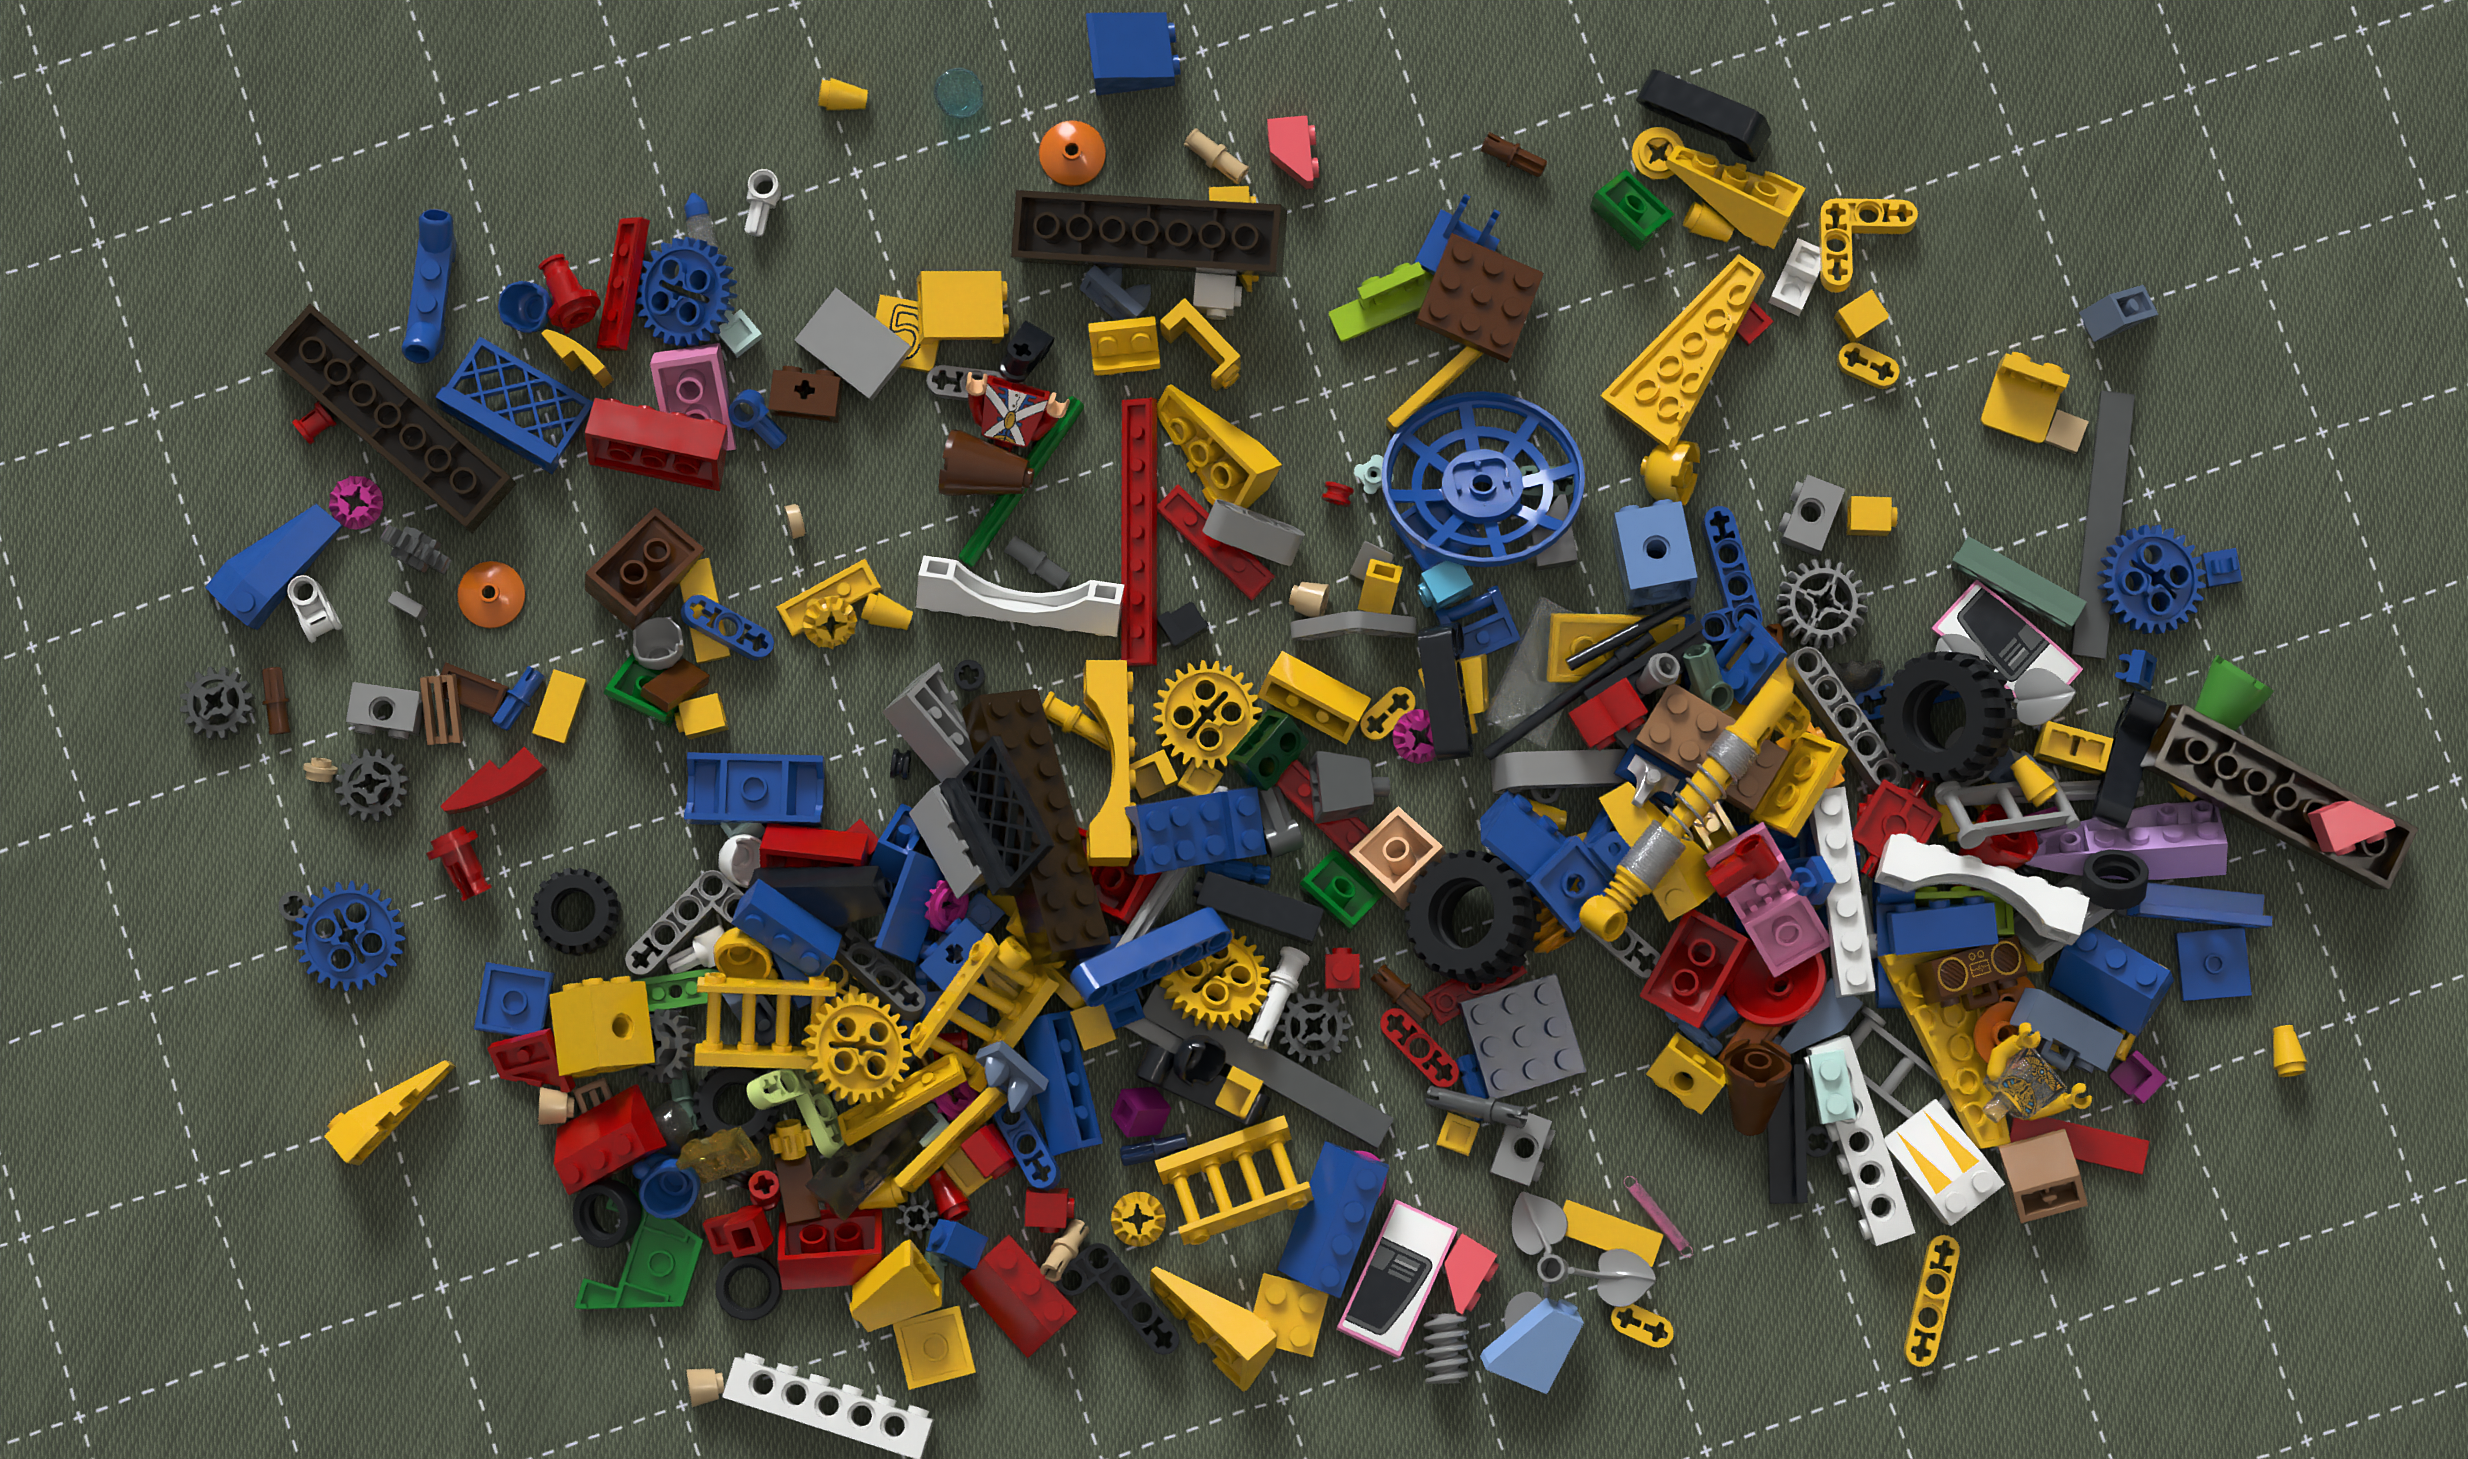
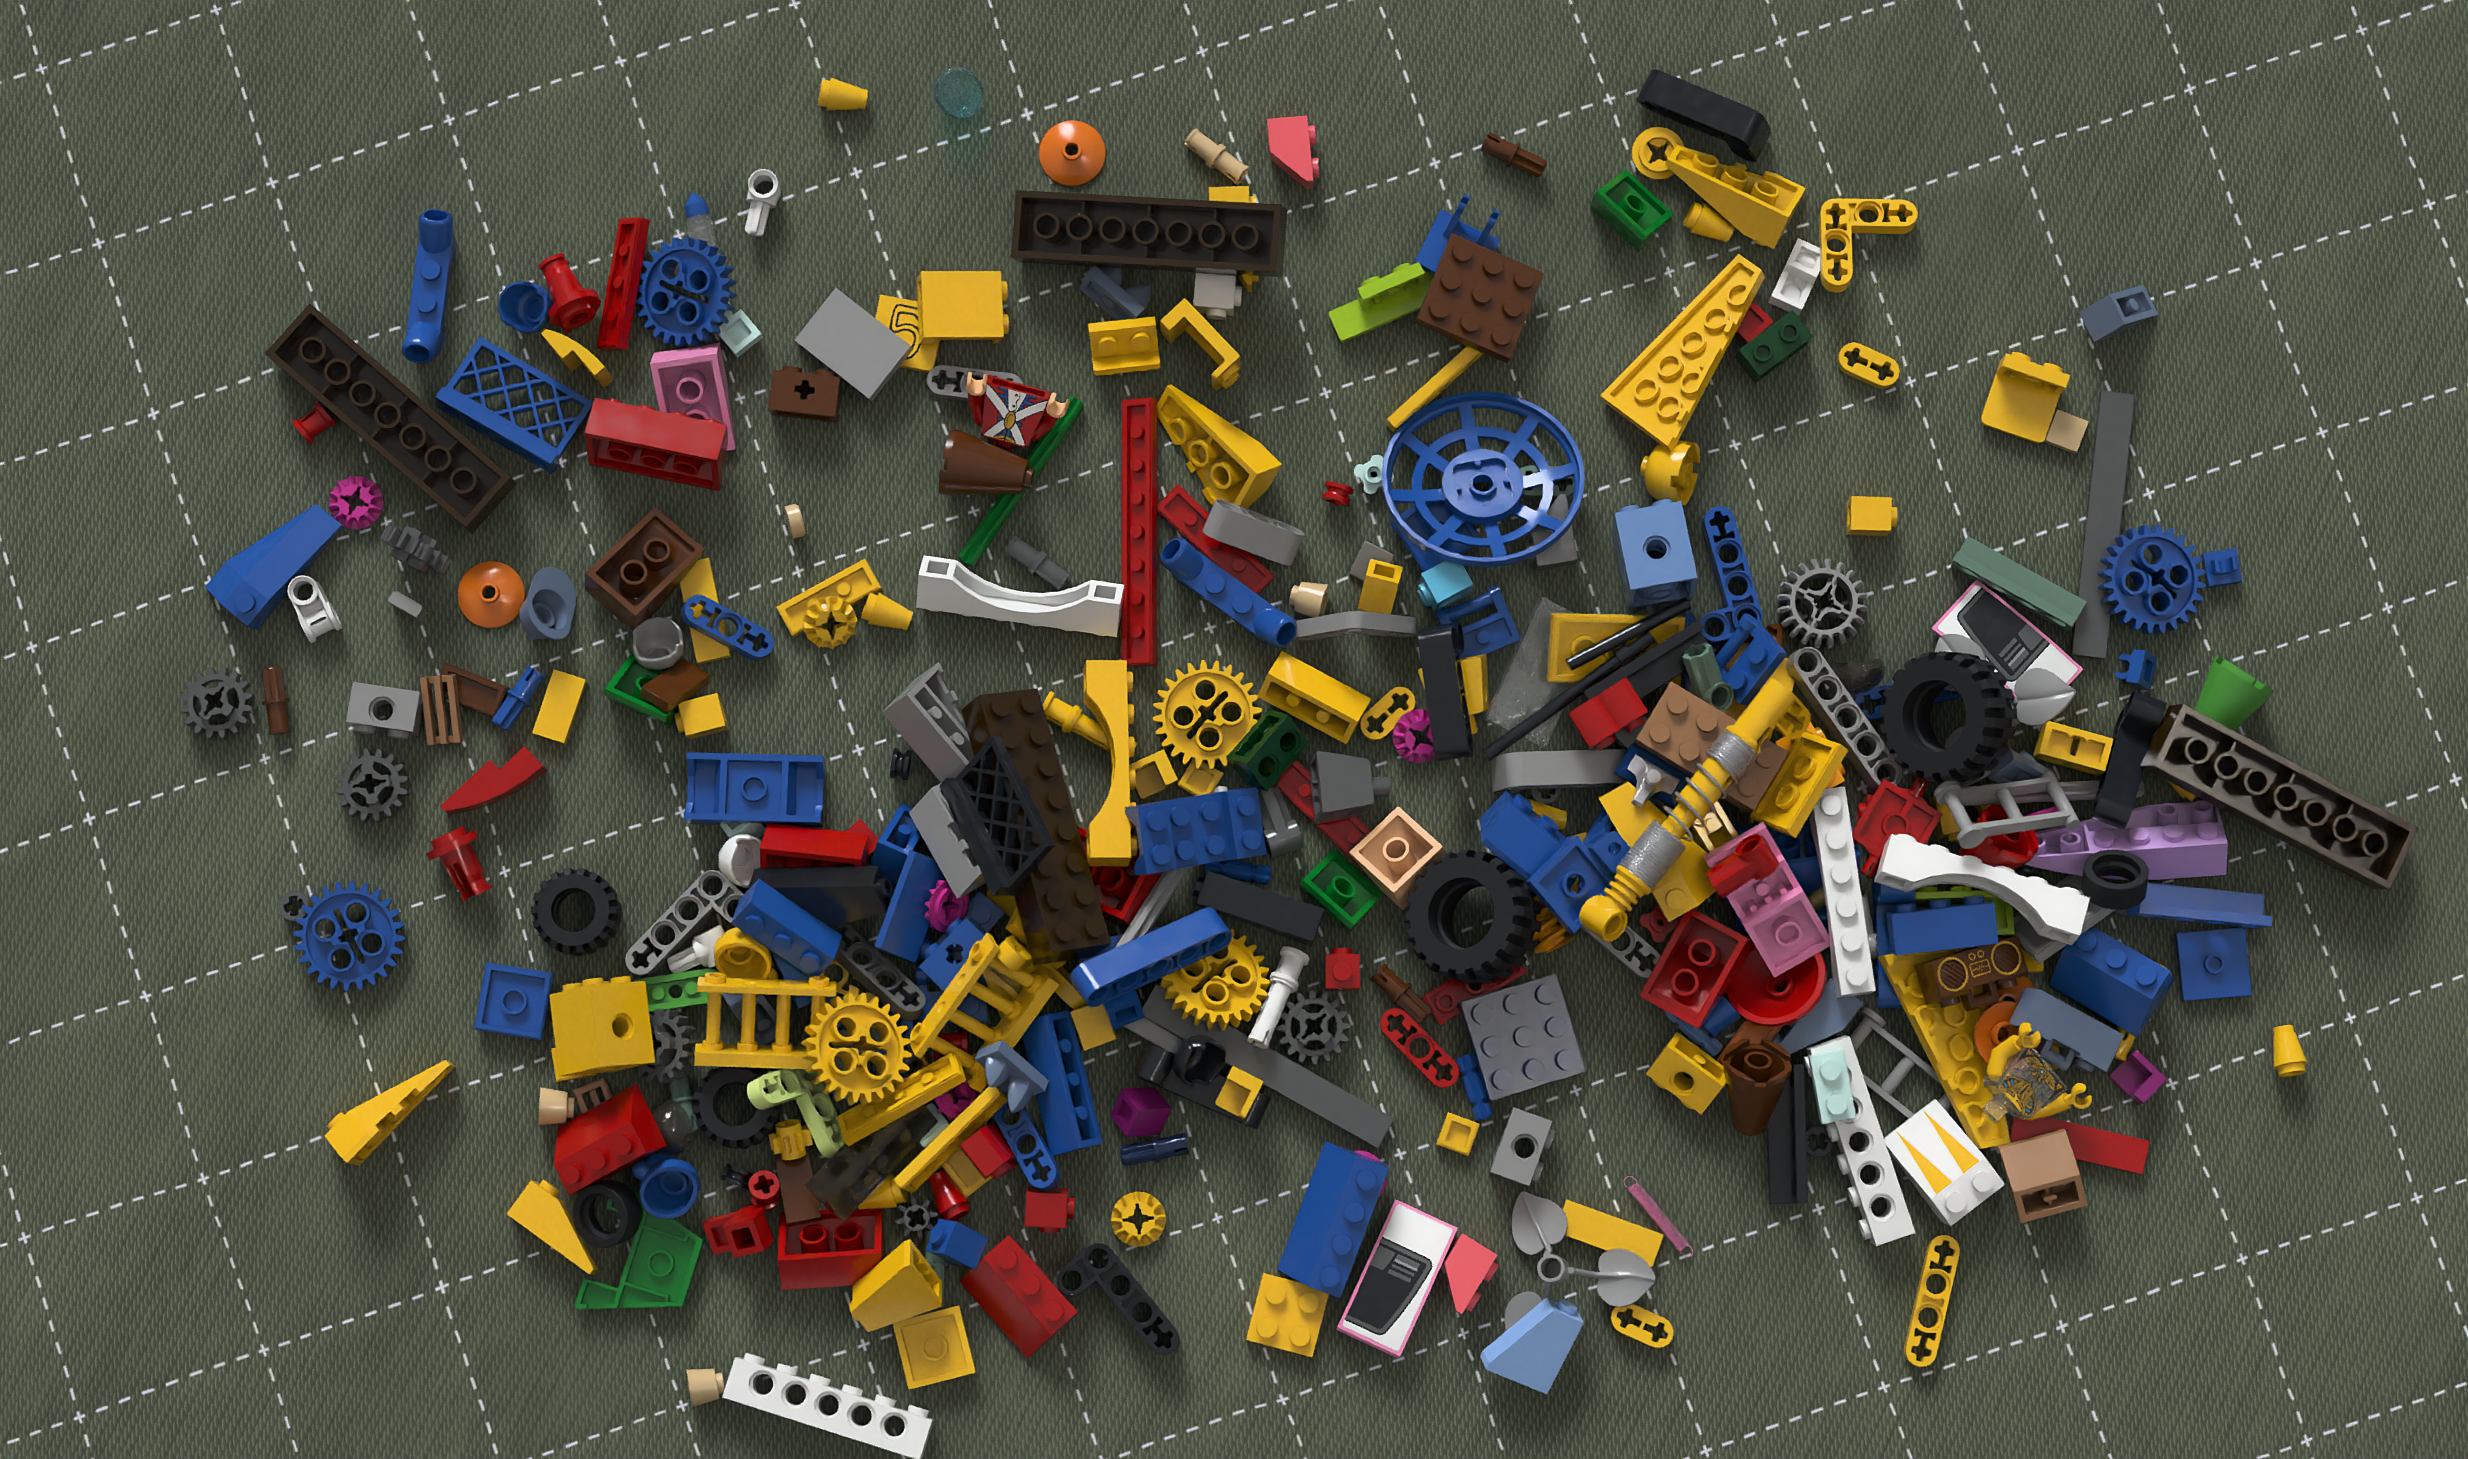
tan plate [303,757,338,782] -> none
red wing [487,1028,576,1093] -> none
clear yellow bracket [676,1126,762,1184] -> none
black tyre [715,1255,782,1321] -> none
blue axle [728,389,787,449] -> none
black bush [954,660,985,692] -> none
black piece [999,320,1055,383] -> none
tan pin [1040,1219,1089,1282] -> none
blue slope [1086,12,1181,96] -> none
yellow wedge [1149,1266,1277,1392] -> none
yellow fence [1155,1115,1314,1245] -> none
black panel [1157,602,1209,651] -> none
light grey piece [1424,1313,1468,1384] -> none
dark grey pin [1425,1085,1528,1129] -> none
light grey cone [1636,653,1680,694] -> none
light grey brick [1777,474,1845,556] -> none
blue tile [1790,856,1836,905] -> none
yellow panel [1834,289,1889,343] -> none
yellow cone [2010,755,2058,808] -> none
coral slope [2308,801,2396,856] -> none
none -> yellow slope [507,1179,598,1275]
none -> sand blue piece [519,567,576,640]
none -> blue plate [1160,538,1297,648]
none -> red plate [1640,904,1680,943]
none -> dark green brick [1735,310,1813,384]

